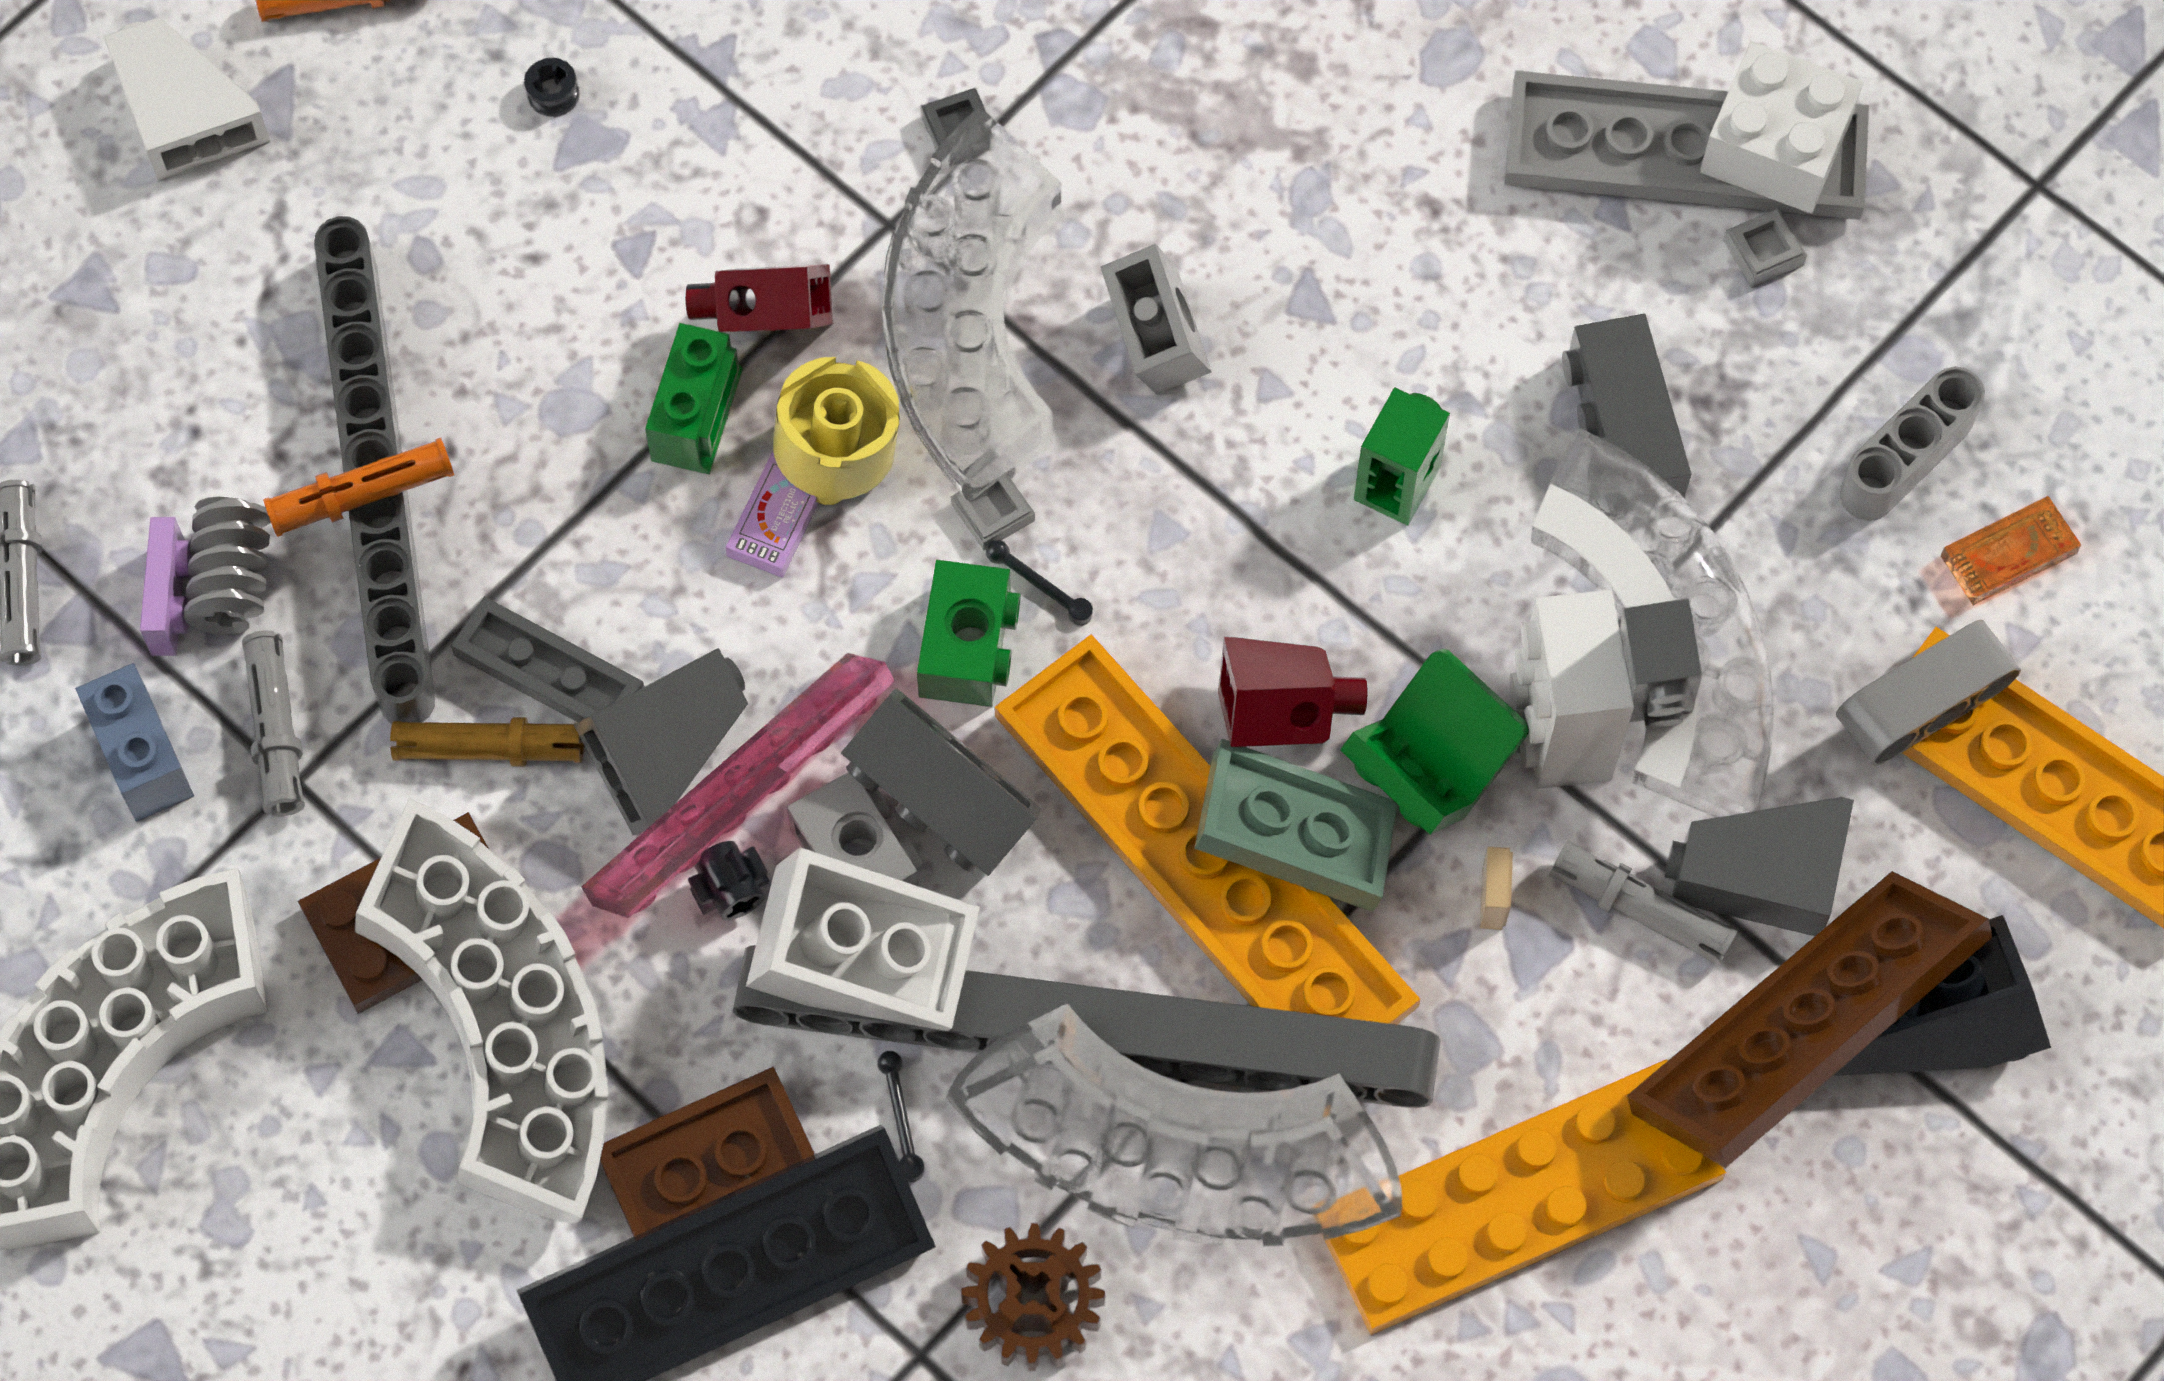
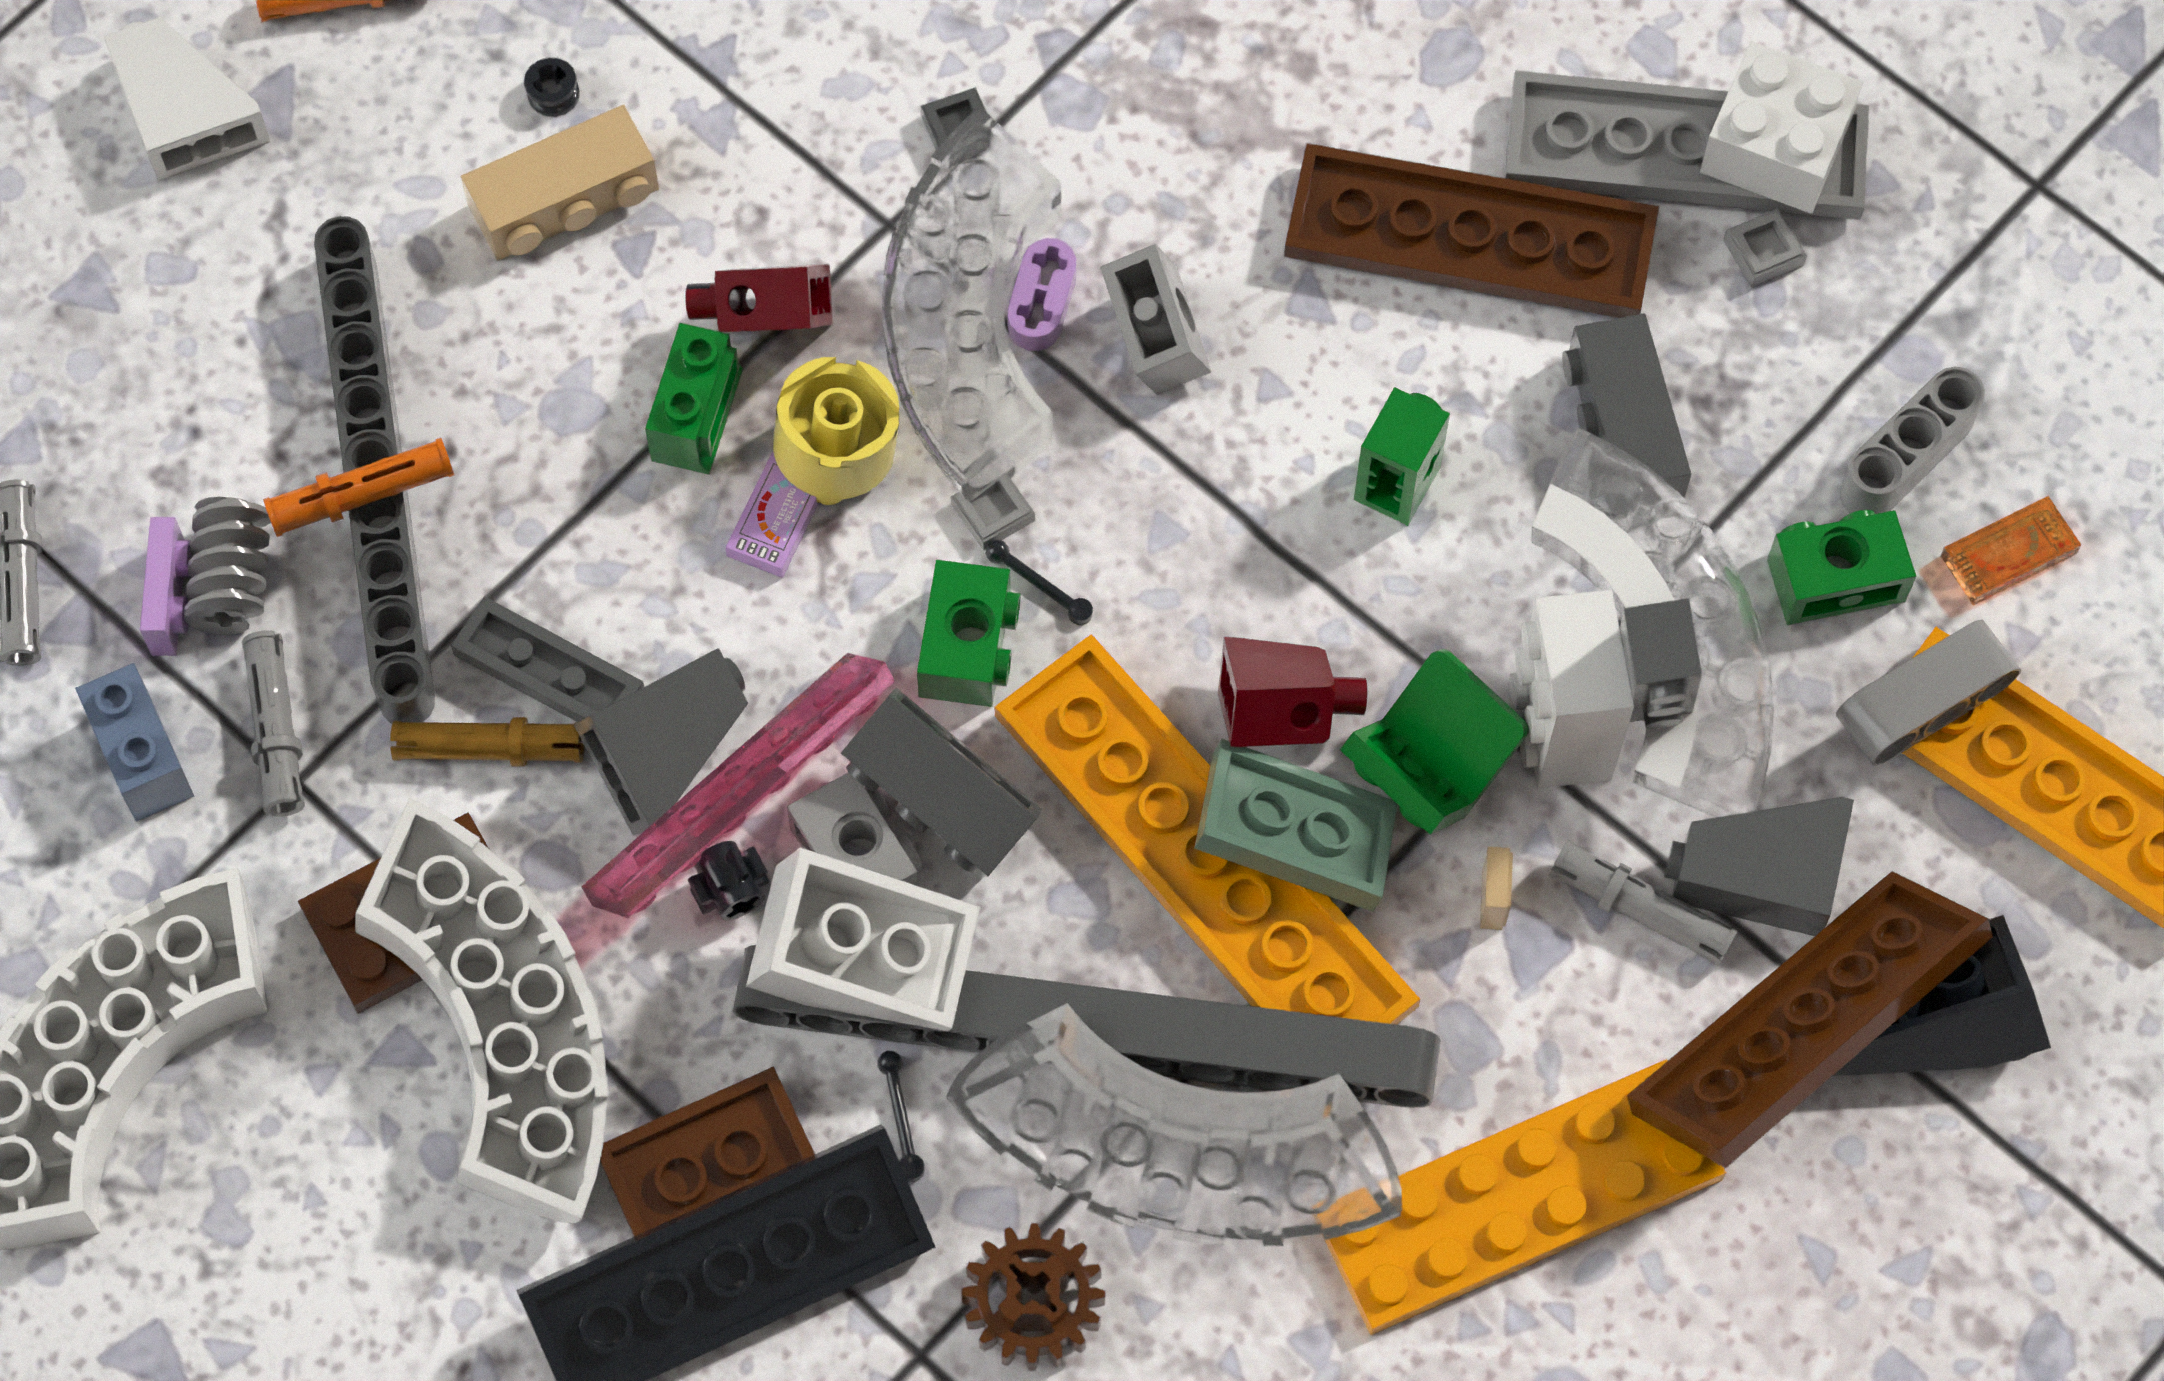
none -> tan brick [461,104,659,261]
none -> lavender beam [1007,238,1076,351]
none -> reddish brown plate [1284,143,1659,318]
none -> green brick [1767,510,1916,625]

